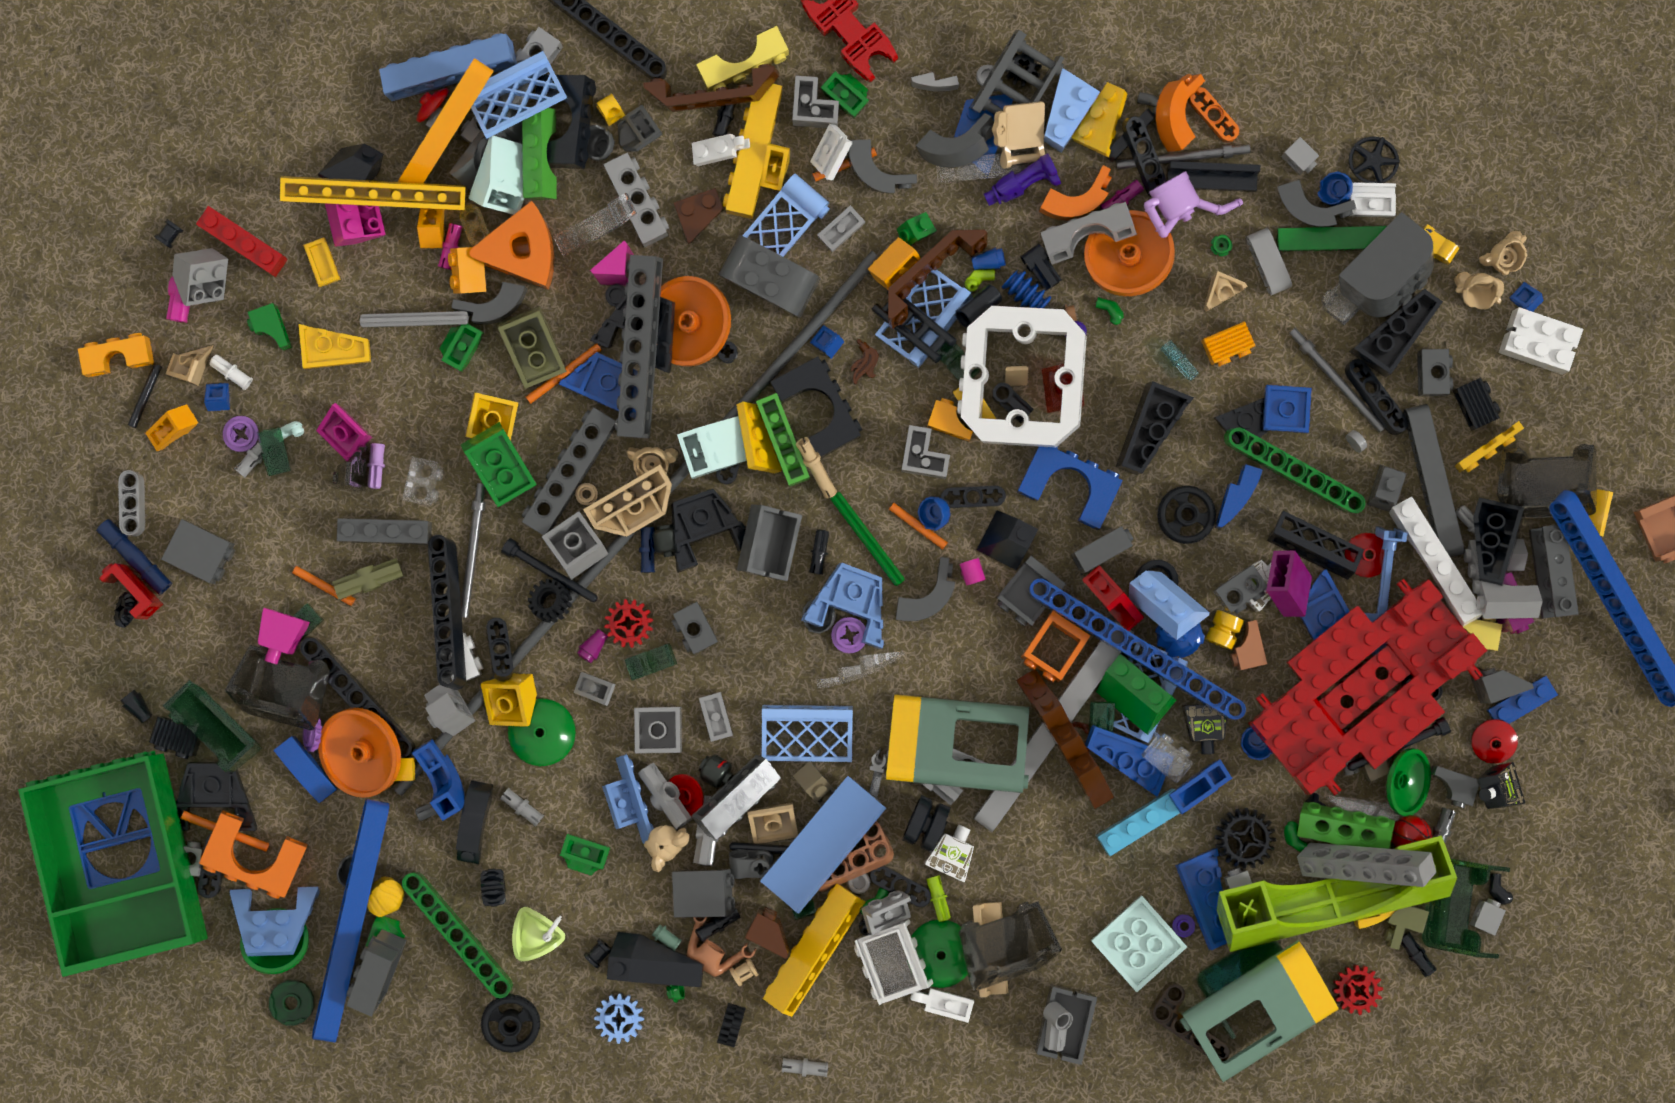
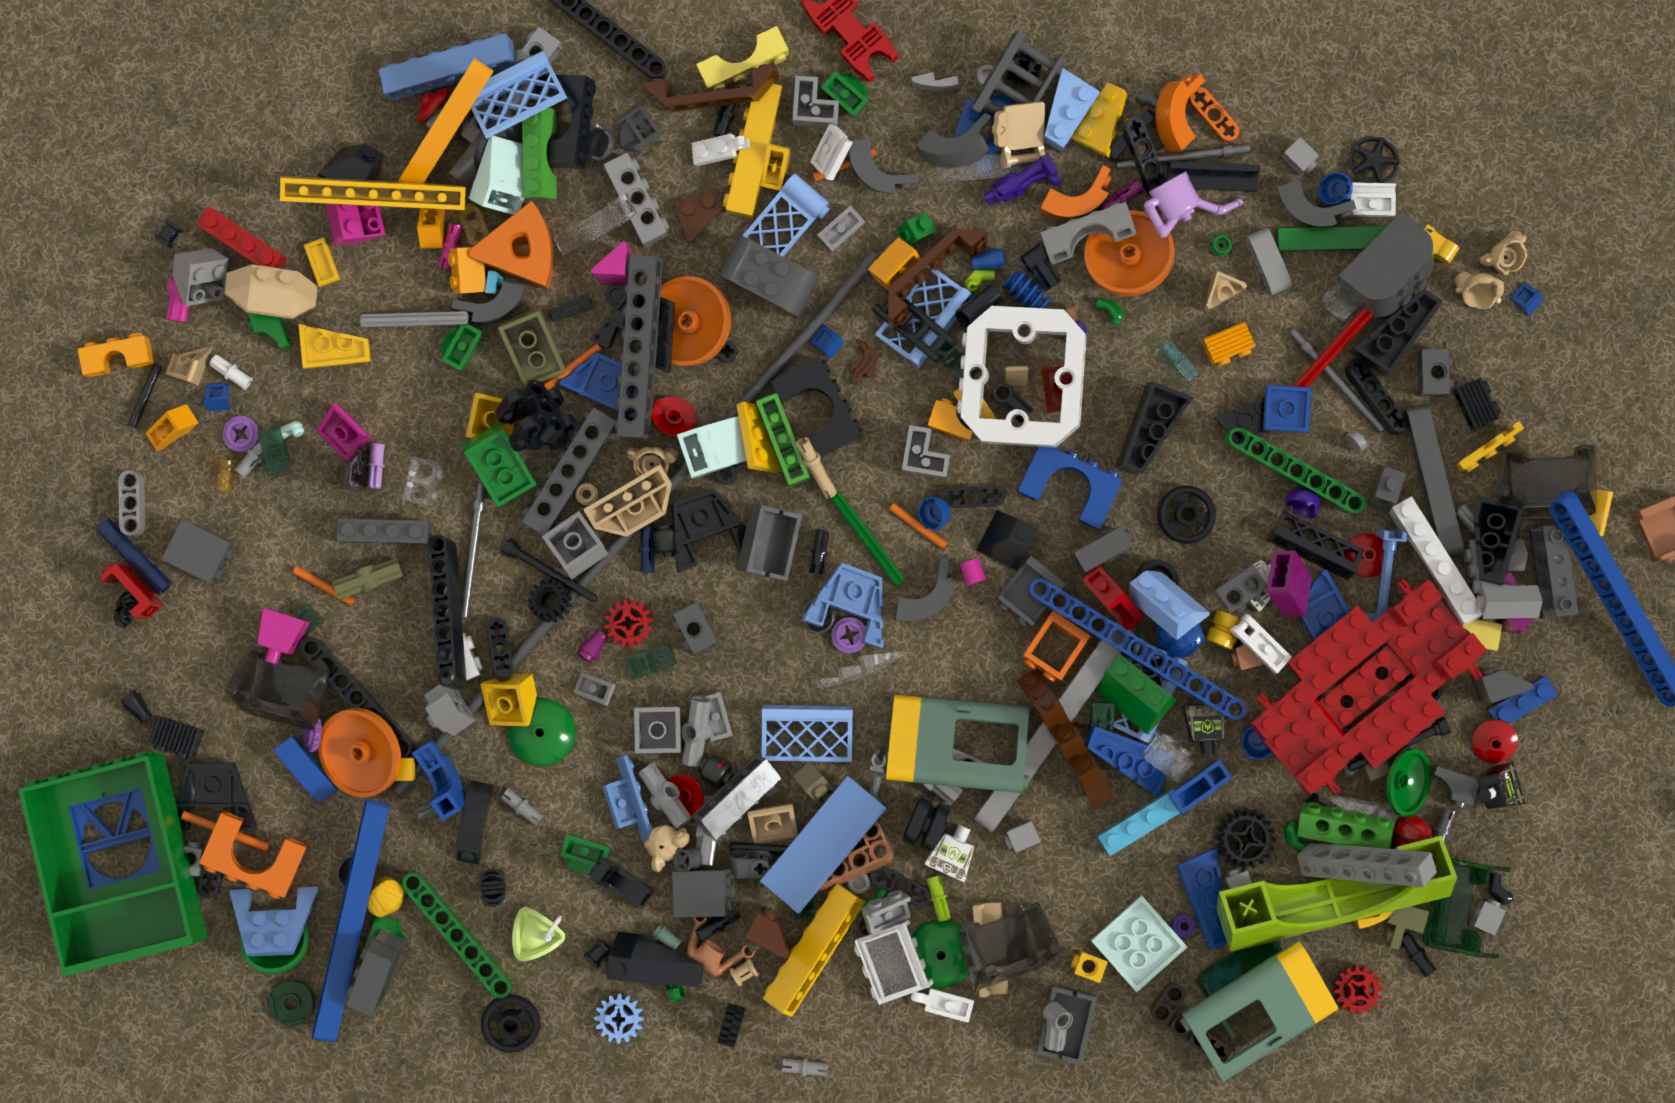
clear green windscreen [163,680,262,773] -> none
yellow leg [596,93,625,126] -> none
blue slope [1215,464,1263,529] -> none
white piece [1499,307,1583,374] -> none
none -> clear yellow pin [215,457,238,491]
none -> tan wedge [224,264,318,319]
none -> medium azure tile [485,271,503,294]
none -> black piece [495,380,578,452]
none -> black axle [549,295,592,322]
none -> black arch [588,856,654,909]
none -> red dish [652,396,696,437]
none -> dark grey wheel [673,848,702,872]
none -> light grey piece [681,696,711,767]
none -> light grey brick [1004,820,1041,853]
none -> yellow brick [1071,950,1108,983]
none -> white plate [1230,613,1292,674]
none -> dark purple hair [1286,488,1320,519]
none -> red axle [1292,308,1373,388]

